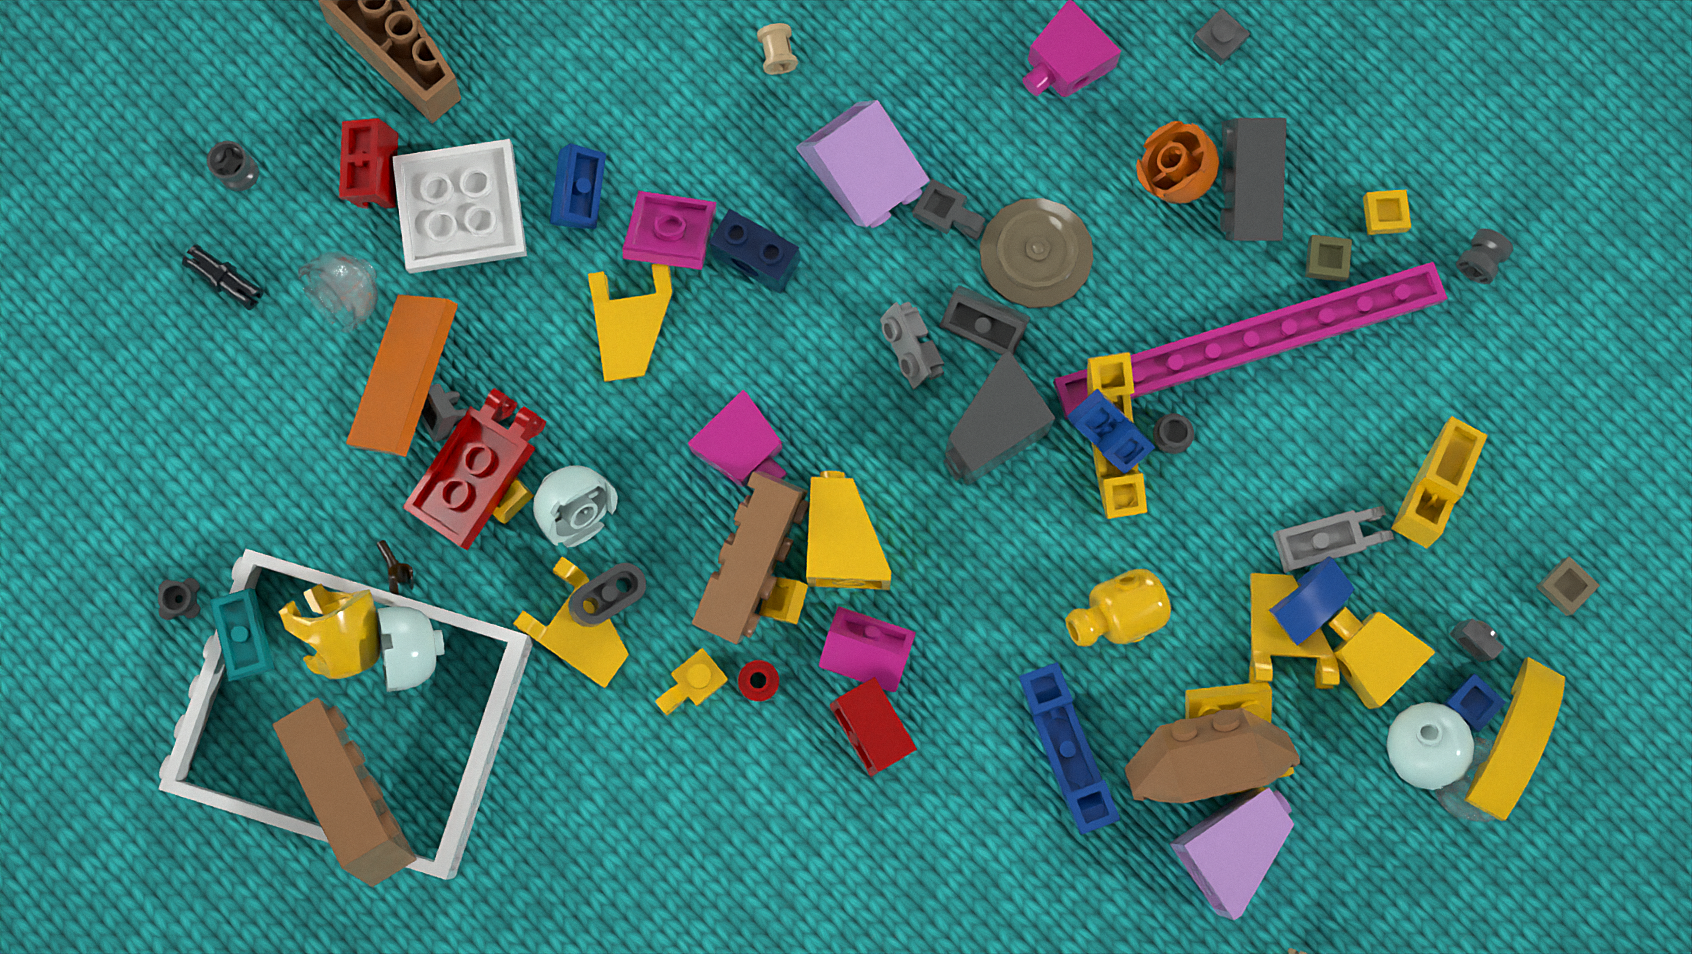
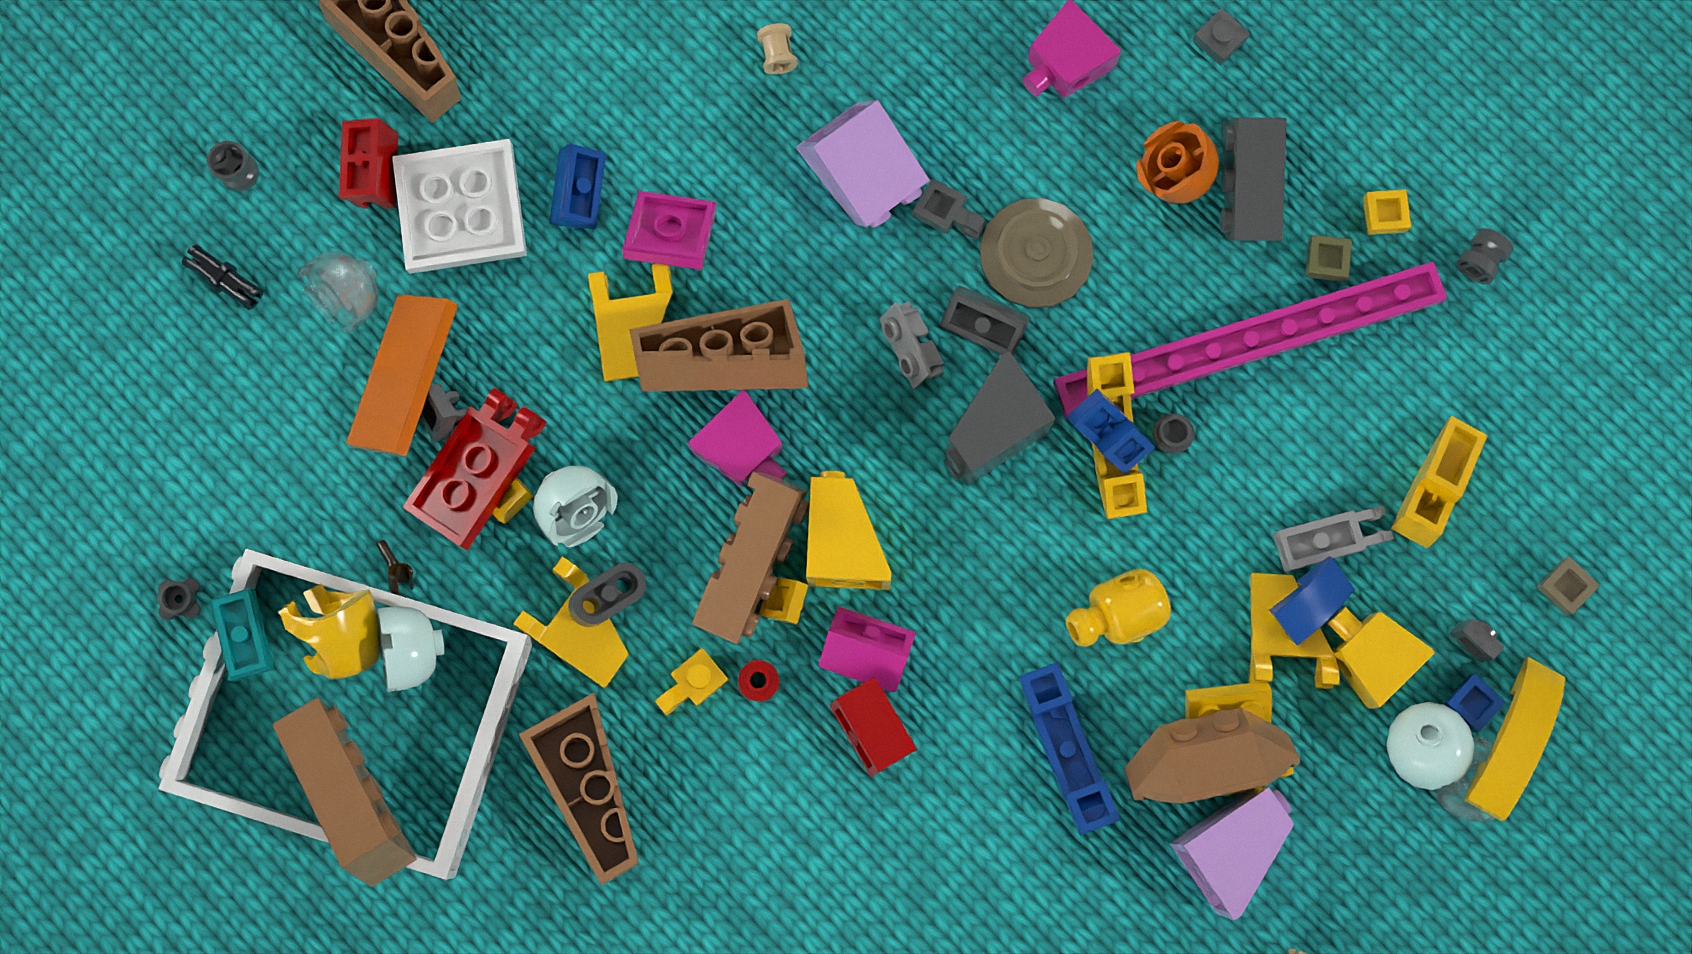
dark blue brick [709,208,800,294] -> none
none -> medium nougat wedge [519,693,639,886]
none -> medium nougat wedge [629,299,808,392]

